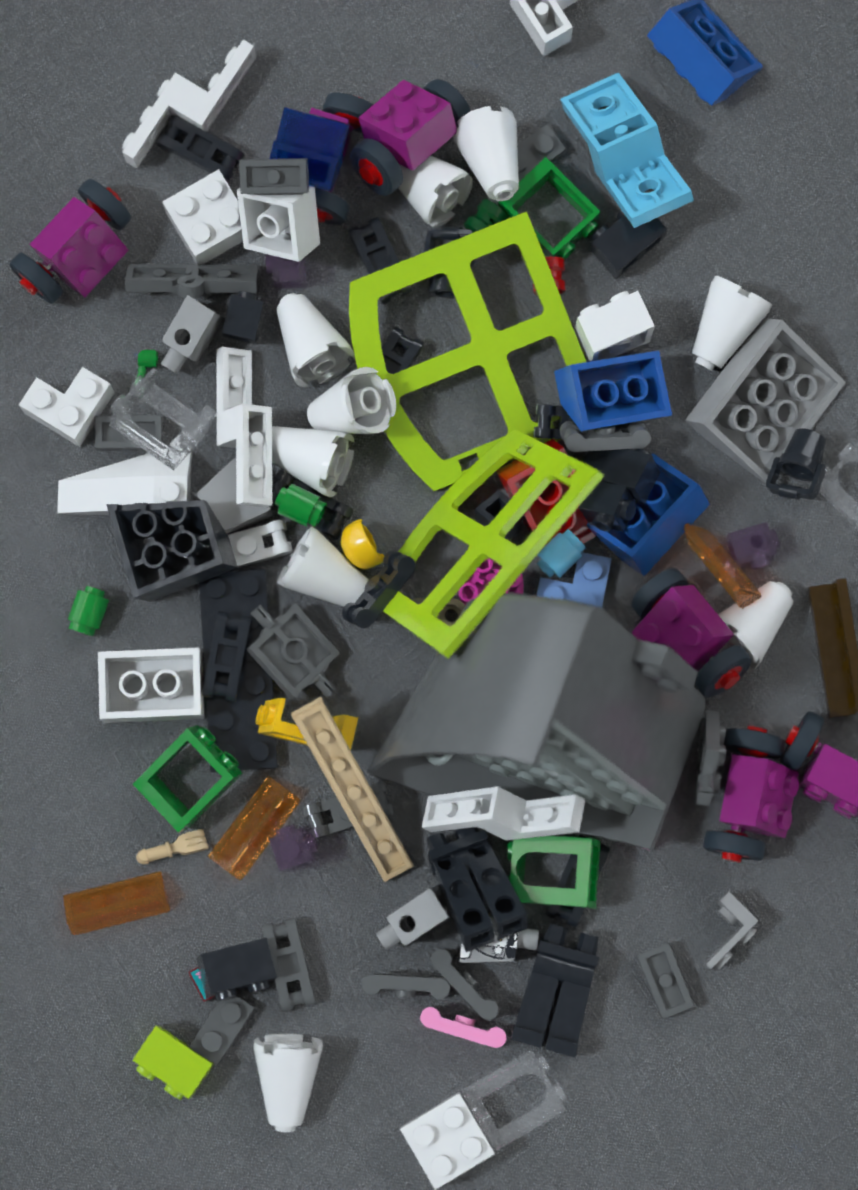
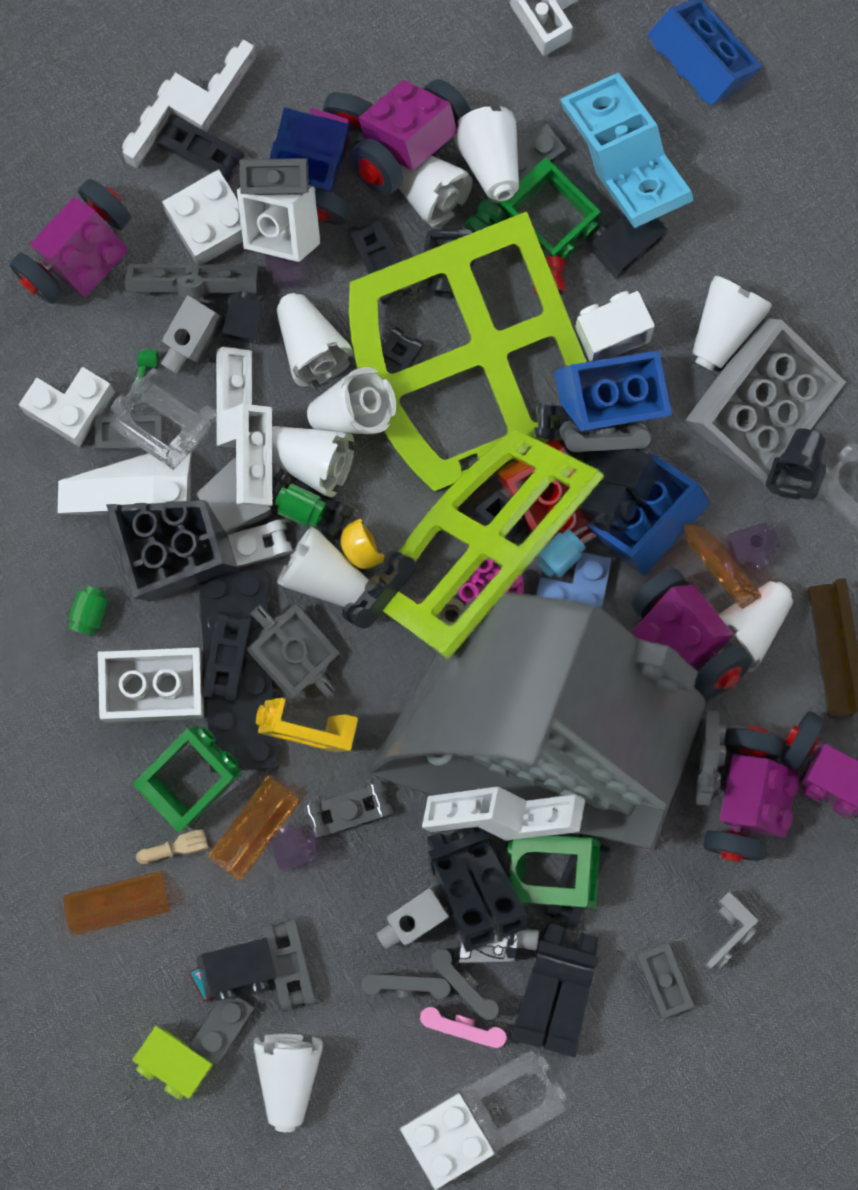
tan tile [291,697,414,882] -> none

